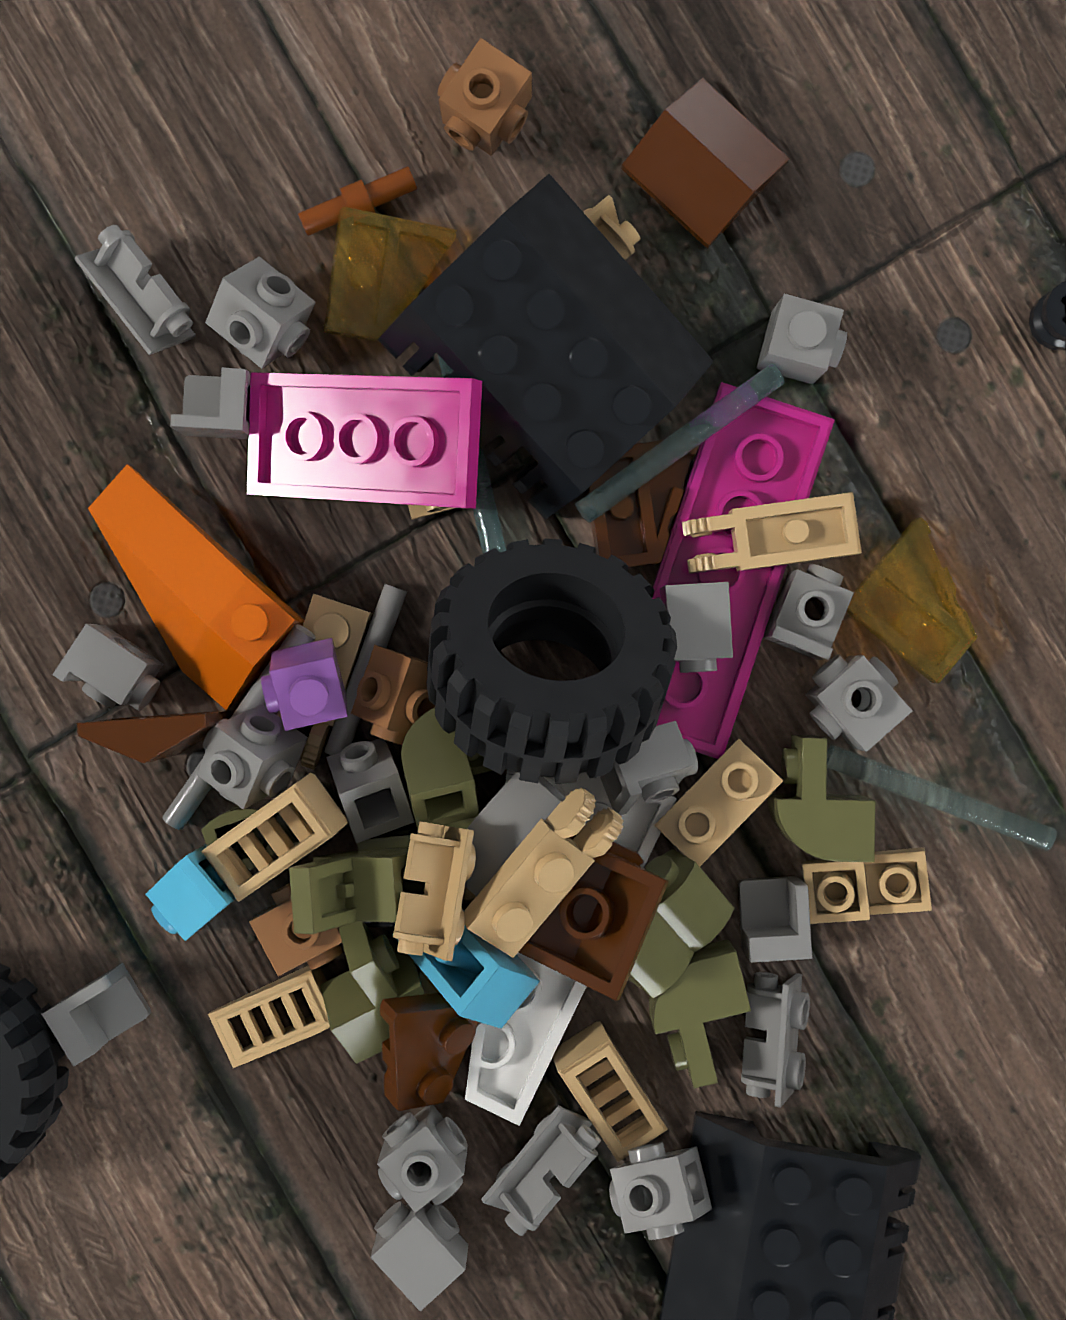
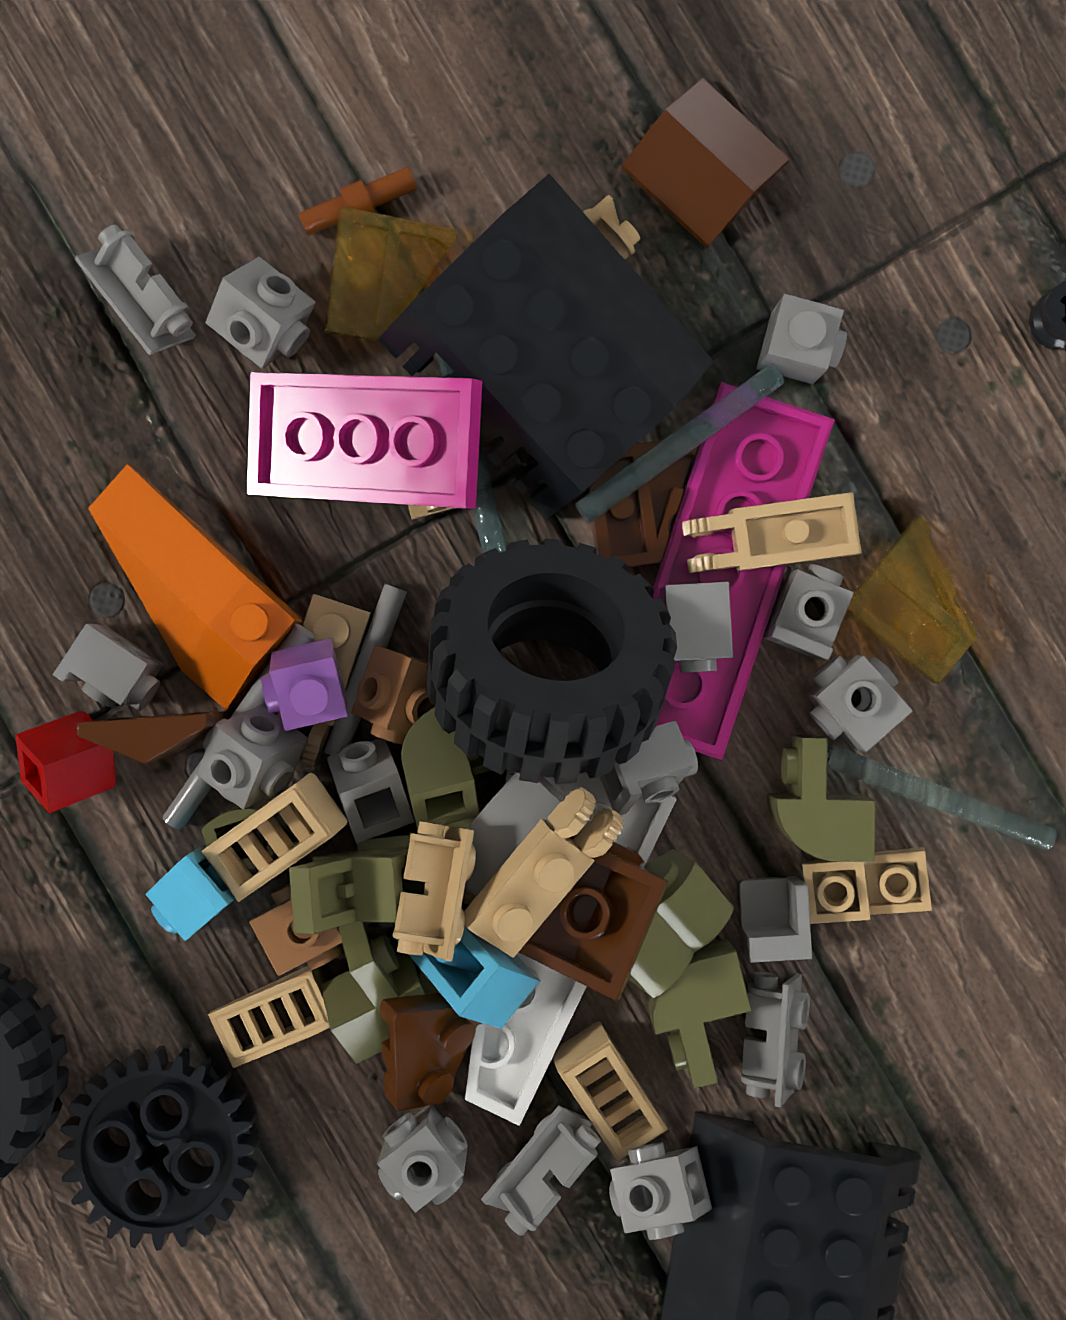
light grey panel [42,963,151,1067] -> none
light grey panel [170,367,251,440] -> none
light grey brick [370,1201,468,1312] -> none
medium nougat brick [437,38,532,156] -> none
tan hinge [654,739,783,867] -> none
none -> red panel [15,711,116,814]
none -> black gear [58,1046,260,1251]

